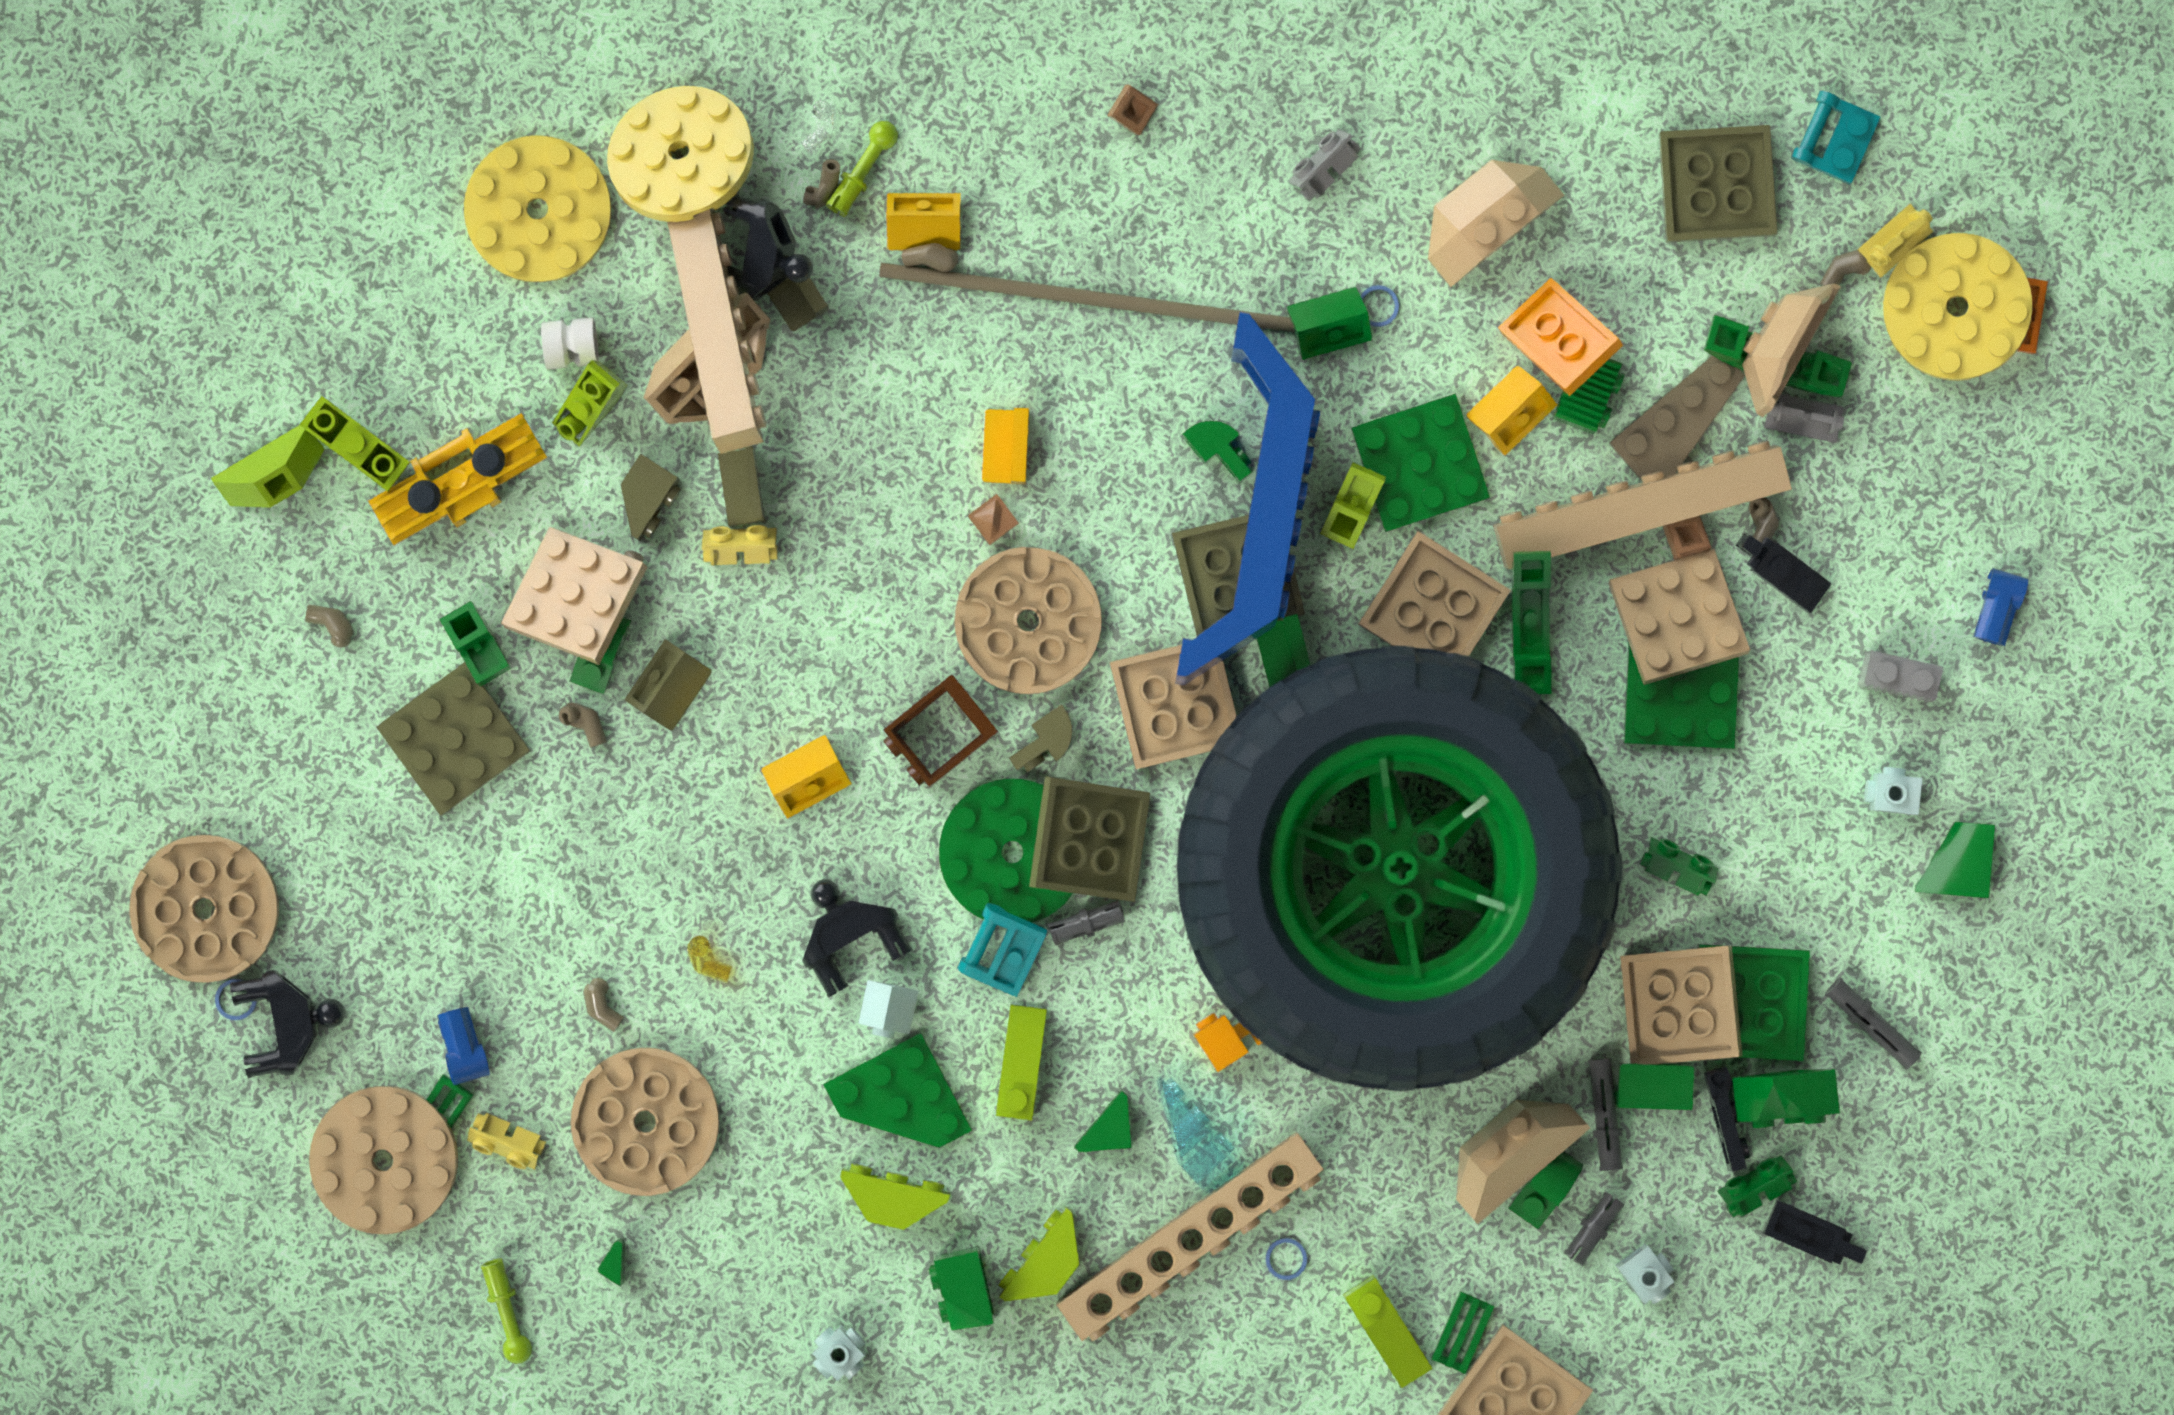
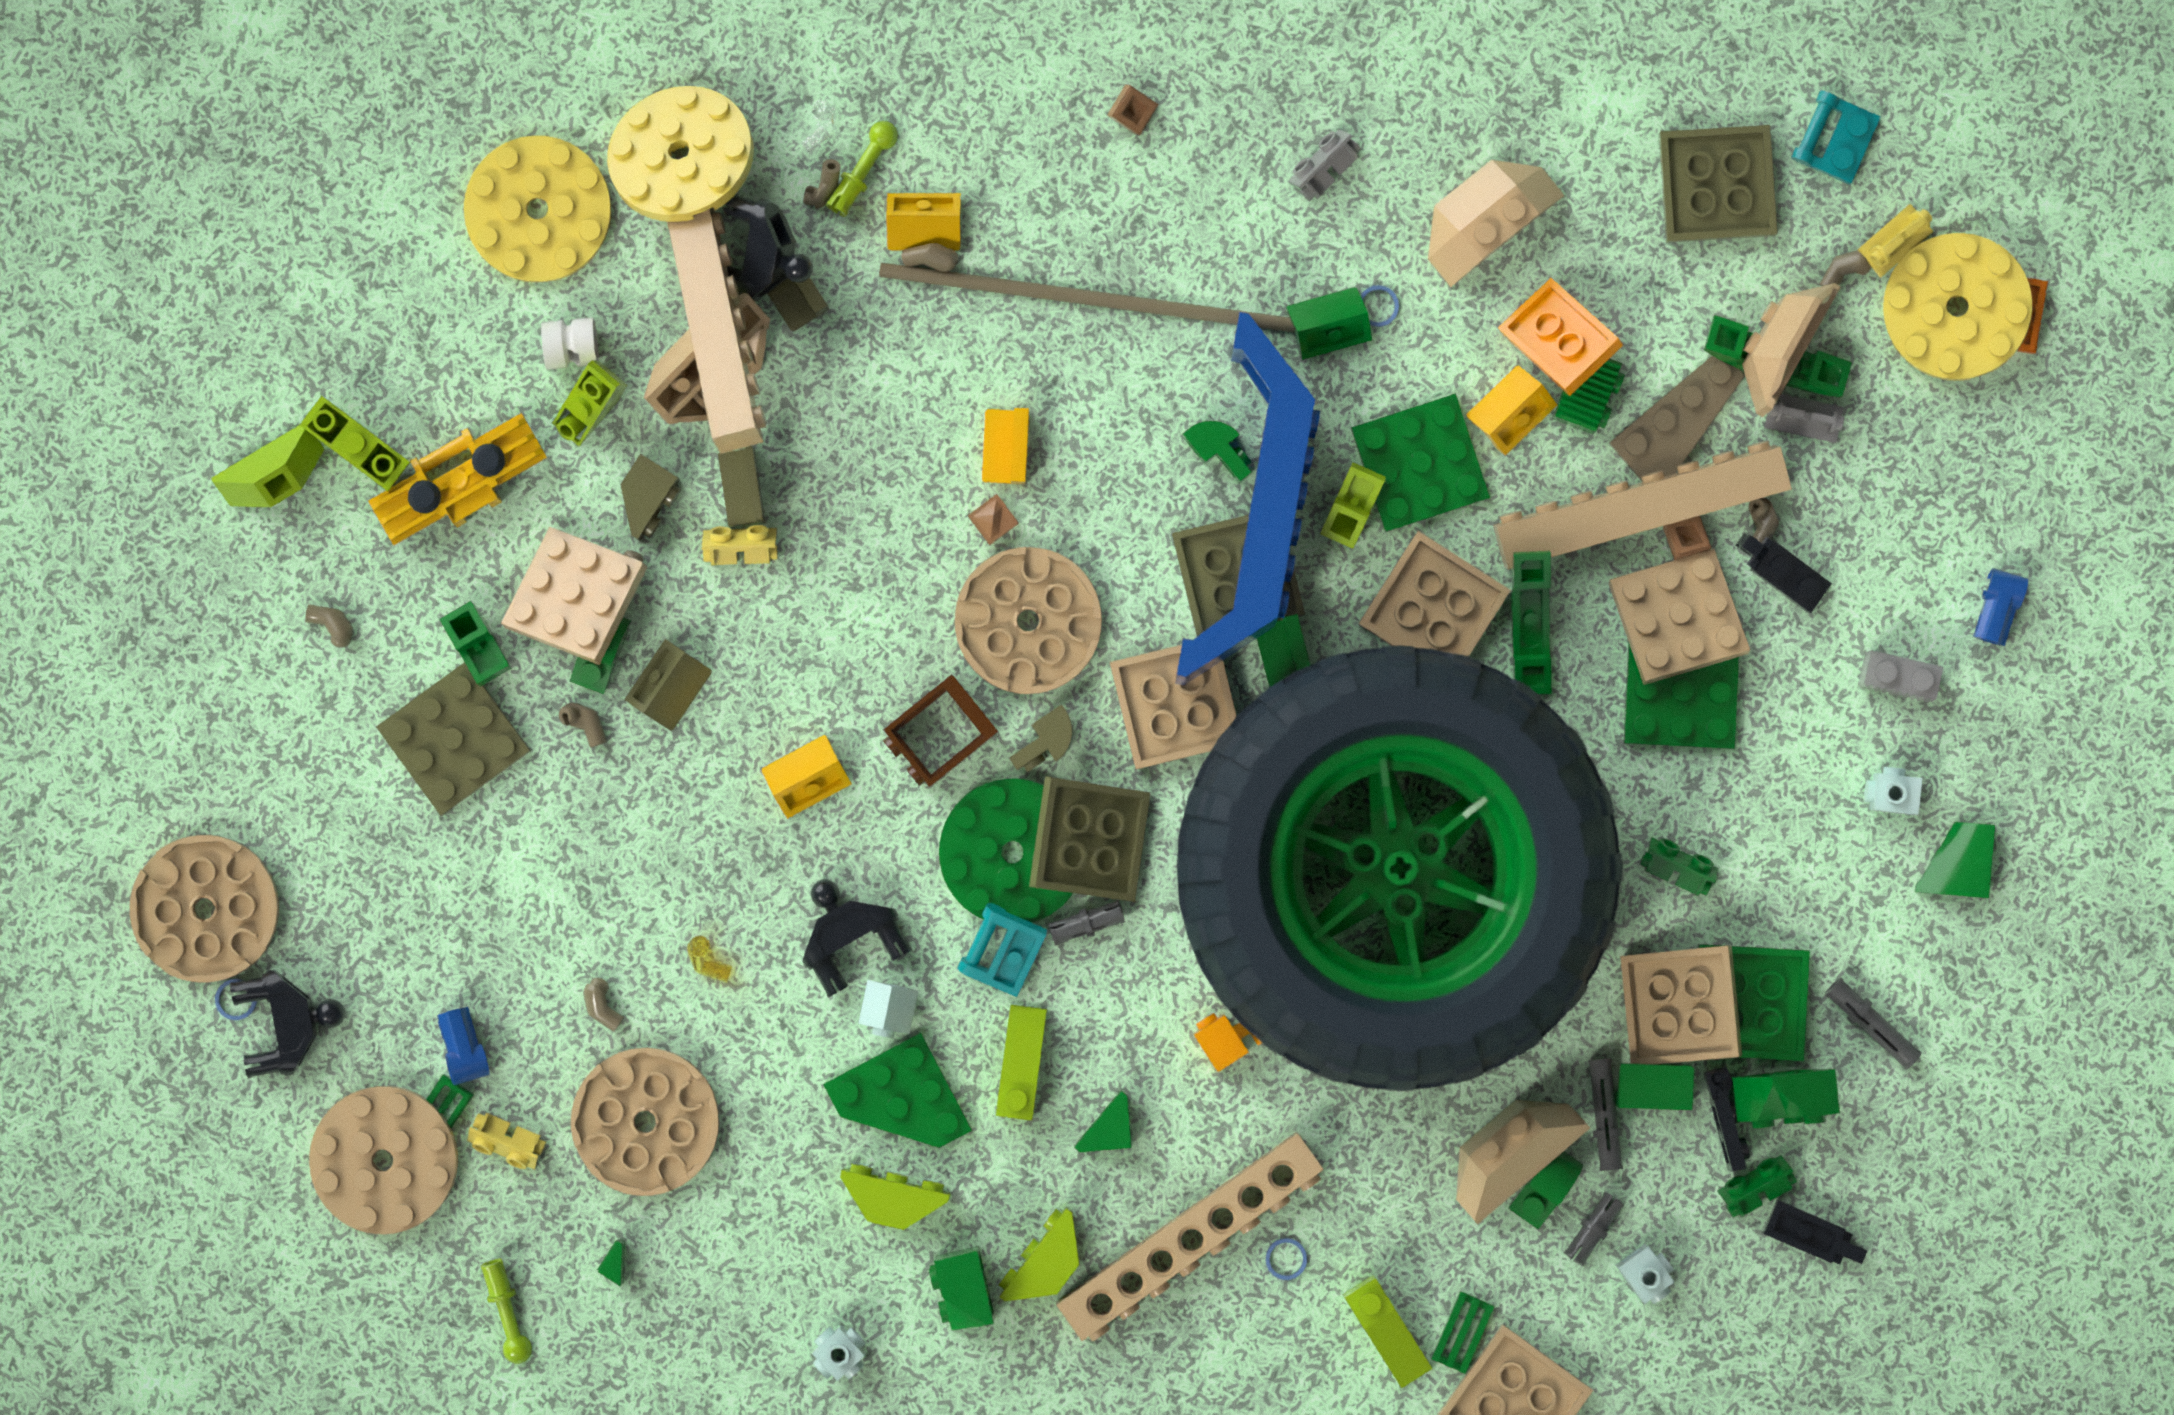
clear light blue slope [1156,1076,1235,1190] -> none

